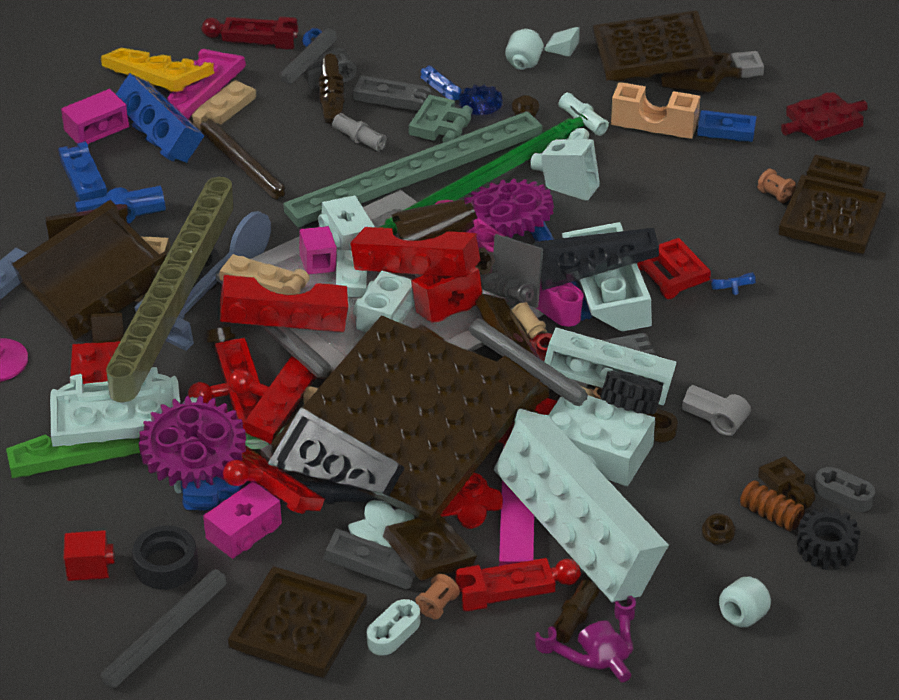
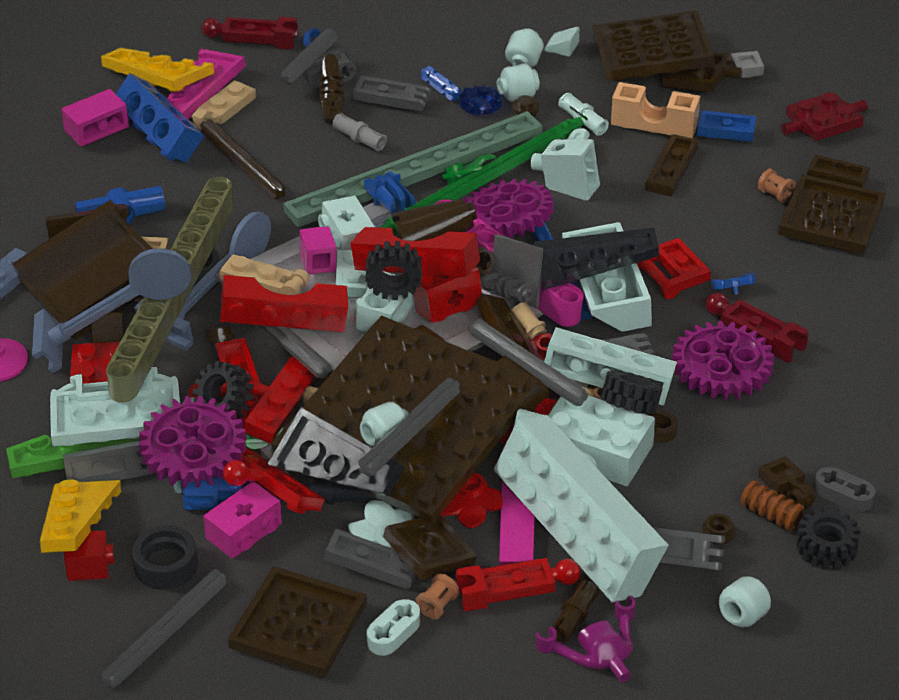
blue plate [58,141,107,201] -> none
sand green plate [409,95,473,143] -> none
light grey piece [682,385,751,436] -> none
none -> sand blue piece [32,248,191,374]
none -> yellow wing [40,479,121,553]
none -> dark grey hinge [63,441,153,482]
none -> black tyre [193,361,254,418]
none -> dark grey axle [358,378,460,477]
none -> light aqua head [360,402,408,447]
none -> blue arm [364,171,416,214]
none -> black tyre [365,241,422,300]
none -> green plate [442,154,496,185]
none -> light aqua head [497,64,539,102]
none -> dark brown tile [645,134,699,197]
none -> dark grey hinge [652,527,726,570]
none -> magenta gear [672,321,774,400]
none -> dark red plate [706,293,809,363]

